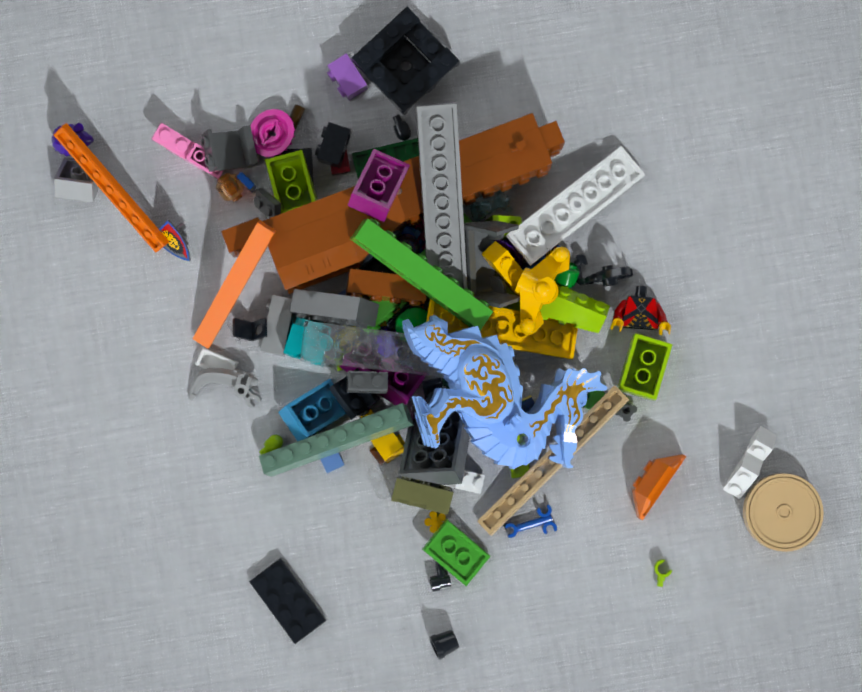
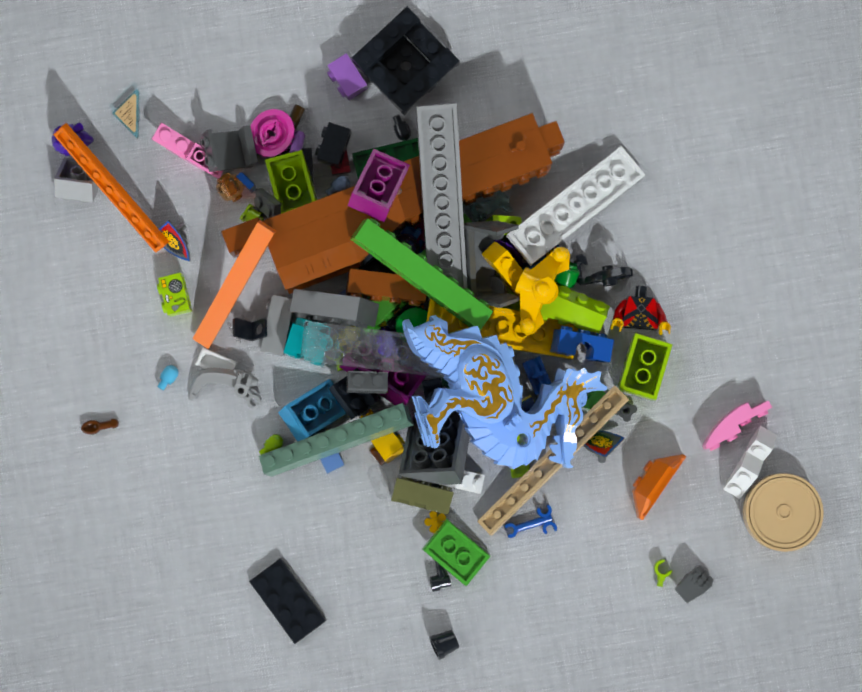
none -> reddish brown piece [81,419,119,435]
none -> tile [112,89,140,139]
none -> lime brick [157,272,193,317]
none -> medium azure cylinder [157,365,179,391]
none -> lime brick [239,204,264,222]
none -> medium lavender hinge [289,131,305,153]
none -> sand blue cylinder [325,176,350,196]
none -> blue hips [522,356,551,395]
none -> blue arch [550,326,614,363]
none -> shield [583,430,625,463]
none -> dark grey hand [675,565,714,603]
none -> bright pink slope [702,401,772,451]

